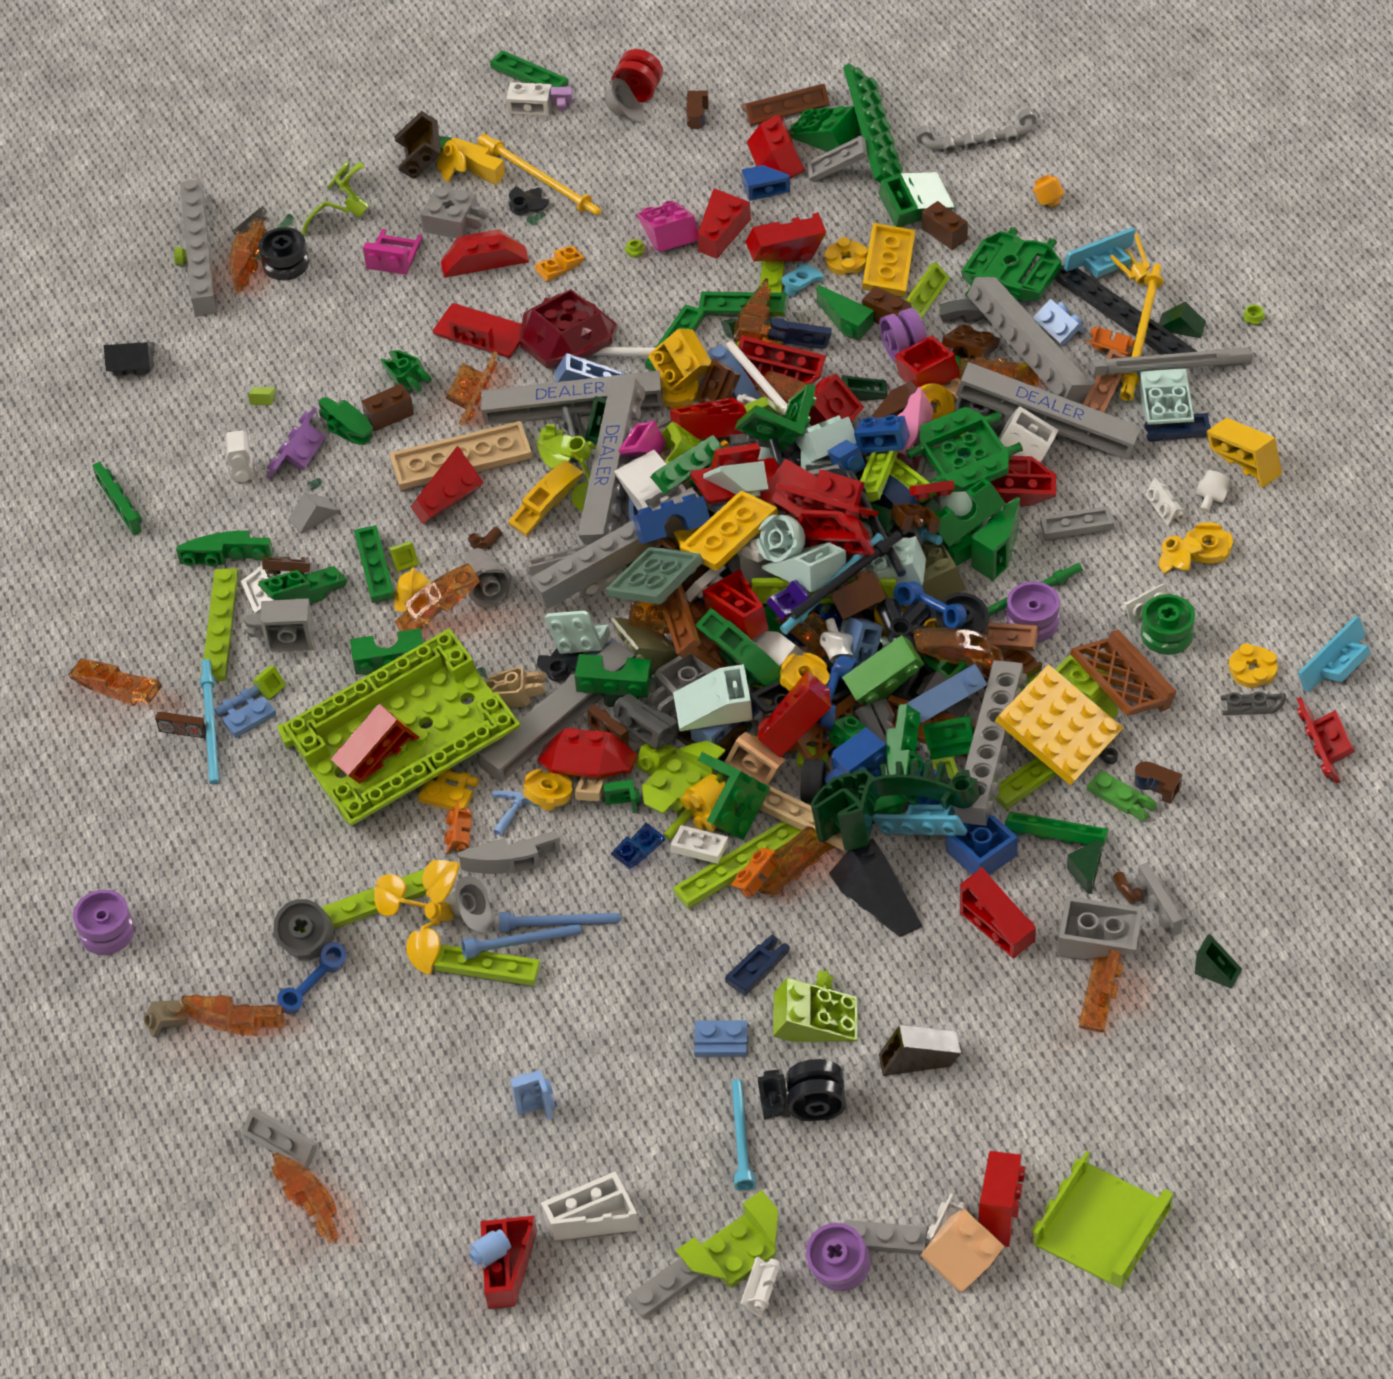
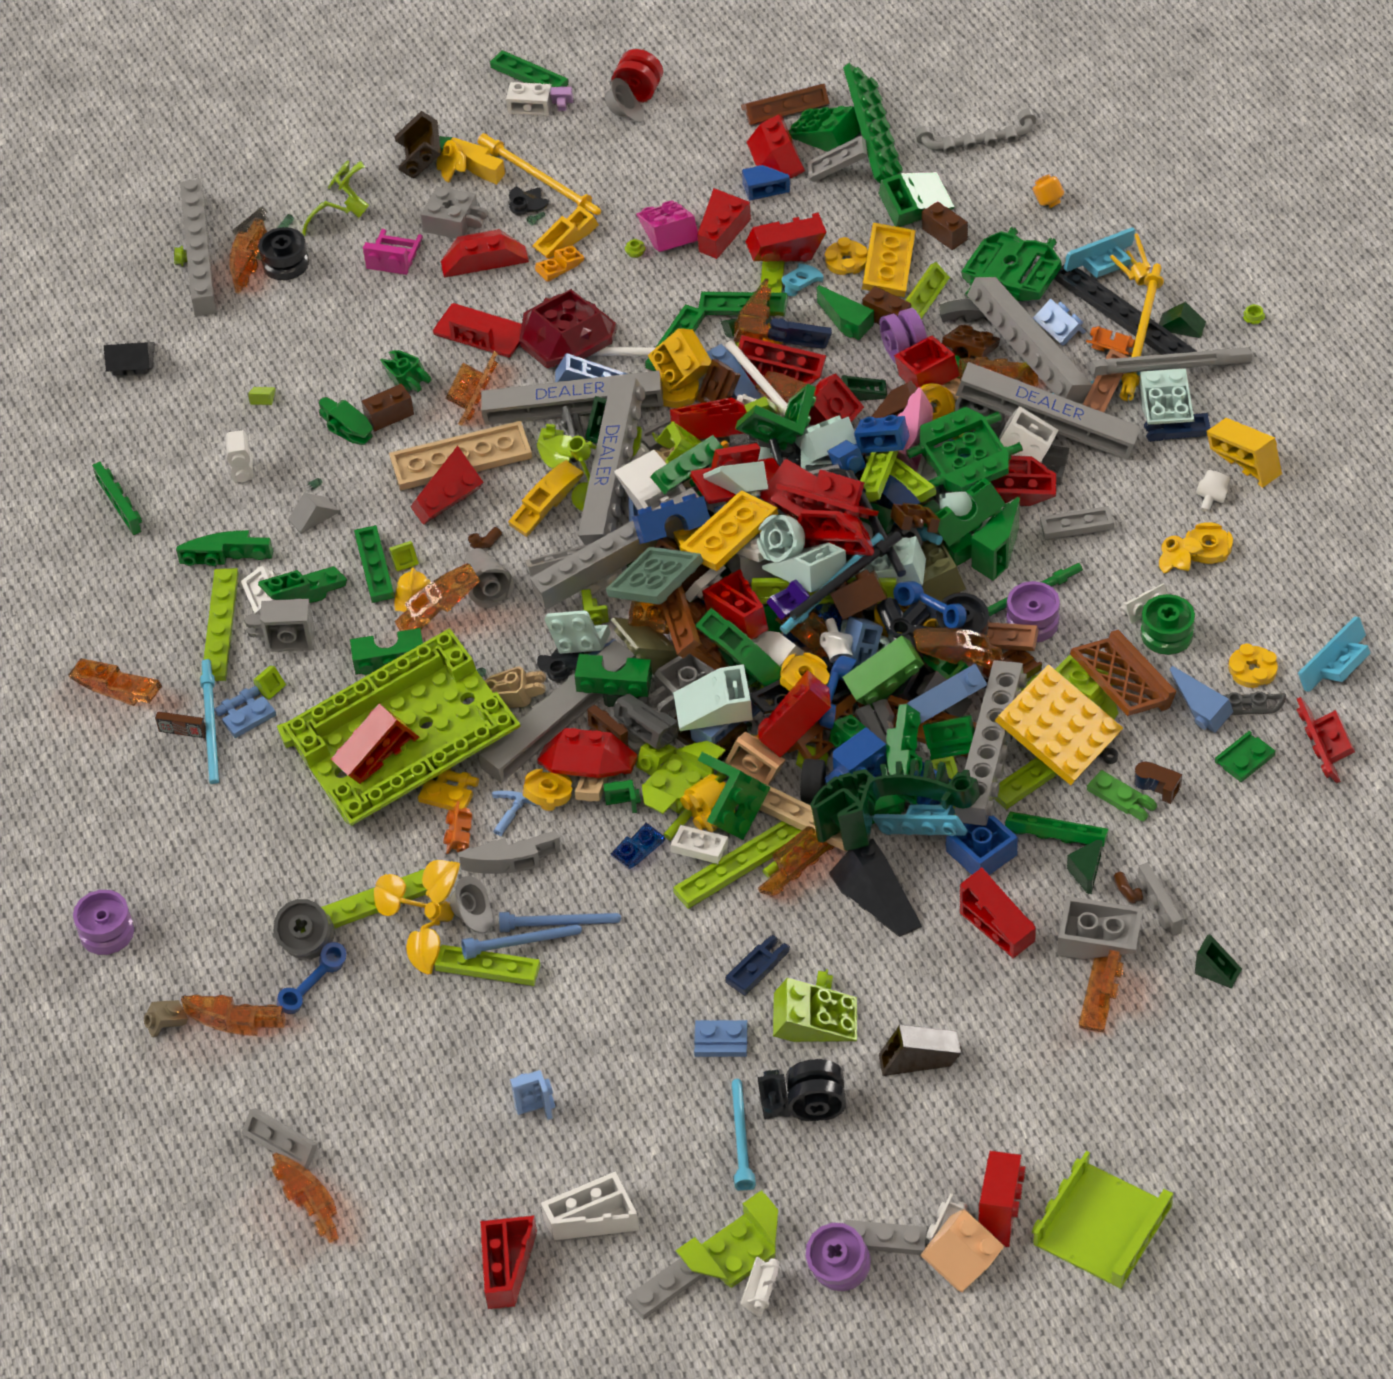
reddish brown wing [262,557,310,575] -> none
medium lavender bracket [266,407,326,479] -> none
light blue brick [468,1229,511,1268] -> none
dark pink slope [618,420,666,459] -> none
reddish brown leg [686,90,709,129] -> none
orange hinge [731,847,779,898] -> none
red plate [909,480,955,500] -> none
white hinge [1145,478,1185,526] -> none
none -> yellow slope [532,206,599,259]
none -> lime bracket [581,589,609,626]
none -> dark grey slope [1042,445,1069,485]
none -> medium blue slope [1170,666,1233,733]
none -> green plate [1215,731,1276,783]

